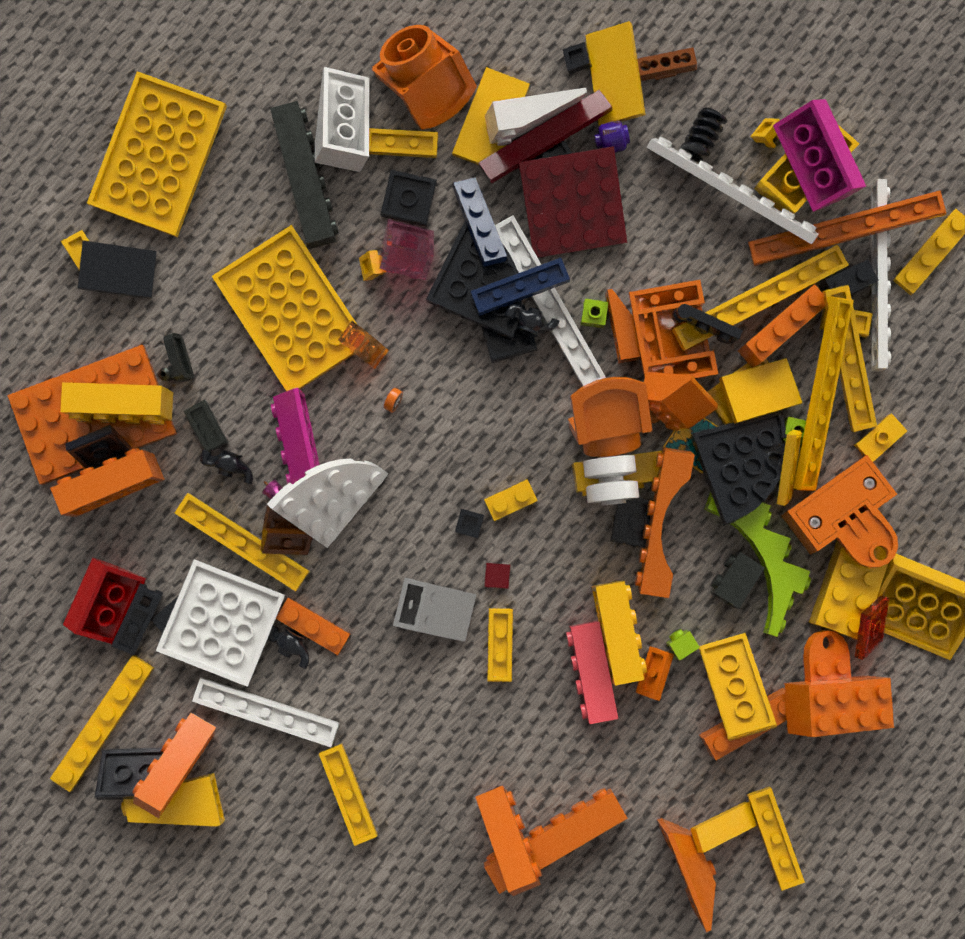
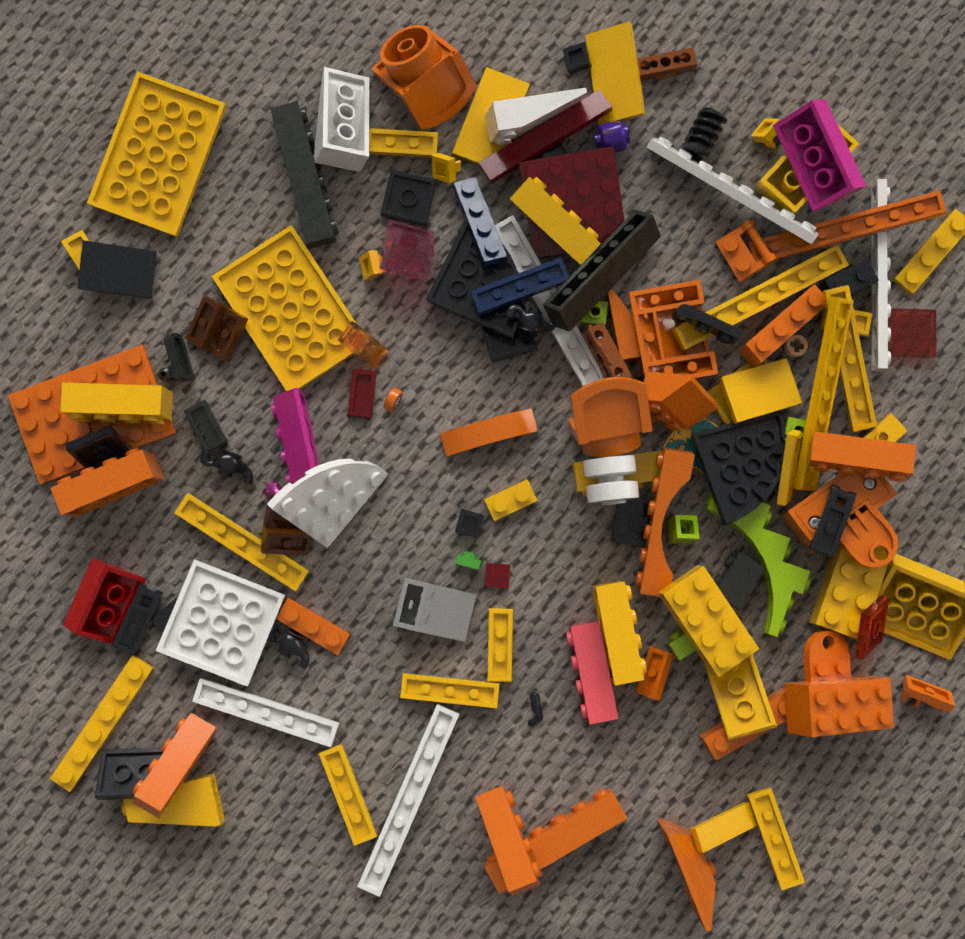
none -> reddish brown slope [185,295,248,361]
none -> dark red tile [347,369,377,419]
none -> white plate [357,703,460,897]
none -> yellow plate [400,673,500,708]
none -> yellow tile [432,153,461,184]
none -> orange slope [440,408,538,457]
none -> bright green plate [455,551,481,570]
none -> yellow brick [509,177,601,265]
none -> black piece [528,692,543,726]
none -> pearl dark grey brick [543,210,661,332]
none -> dark orange piece [582,322,632,378]
none -> yellow brick [657,565,759,677]
none -> lime plate [667,515,700,544]
none -> orange plate [716,219,777,283]
none -> light nougat bush [784,335,808,358]
none -> orange brick [808,431,916,482]
none -> black plate [808,484,857,558]
none -> clear red tile [888,308,936,358]
none -> orange plate [901,675,955,713]

